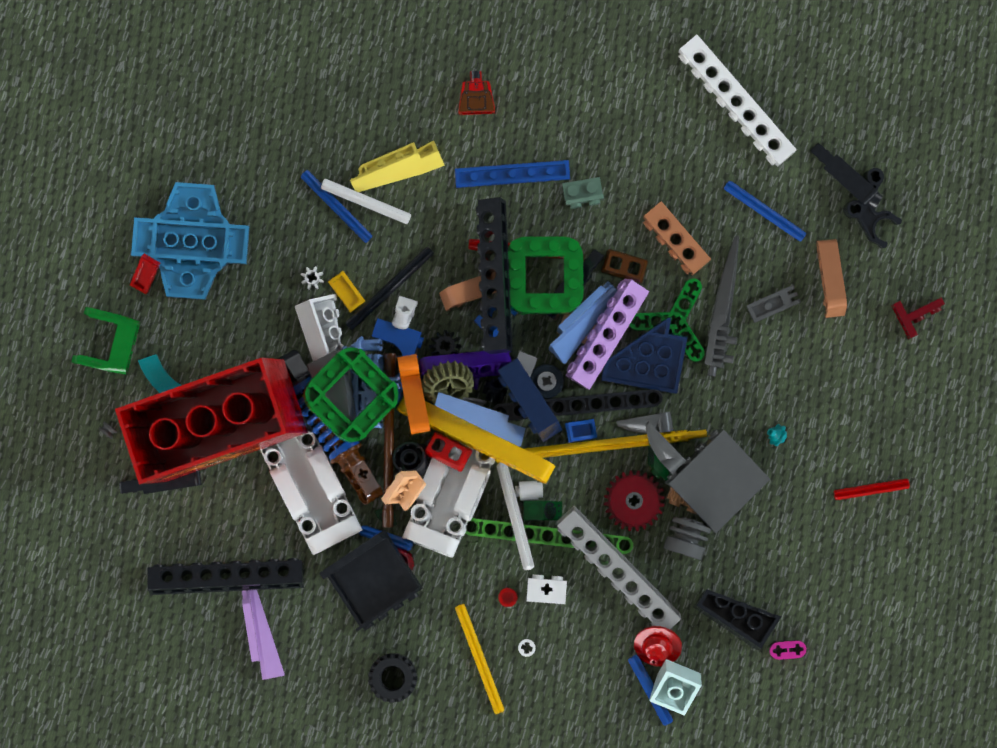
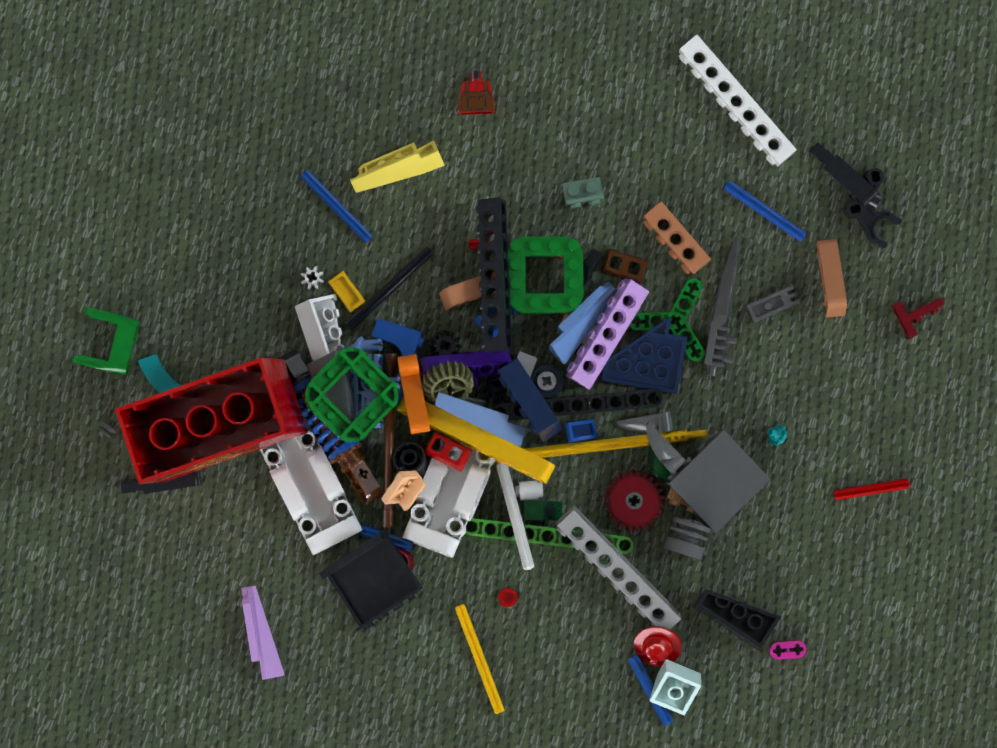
red tile [130,253,160,294] -> none
dark azure plate [131,182,250,300] -> none
black brick [147,558,304,595] -> none
white axle [321,179,411,224] -> none
black tyre [368,653,417,703] -> none
white piece [392,296,418,329] -> none
blue tile [455,160,570,188] -> none
white bush [518,639,535,657] -> none
white brick [527,574,567,604] -> none

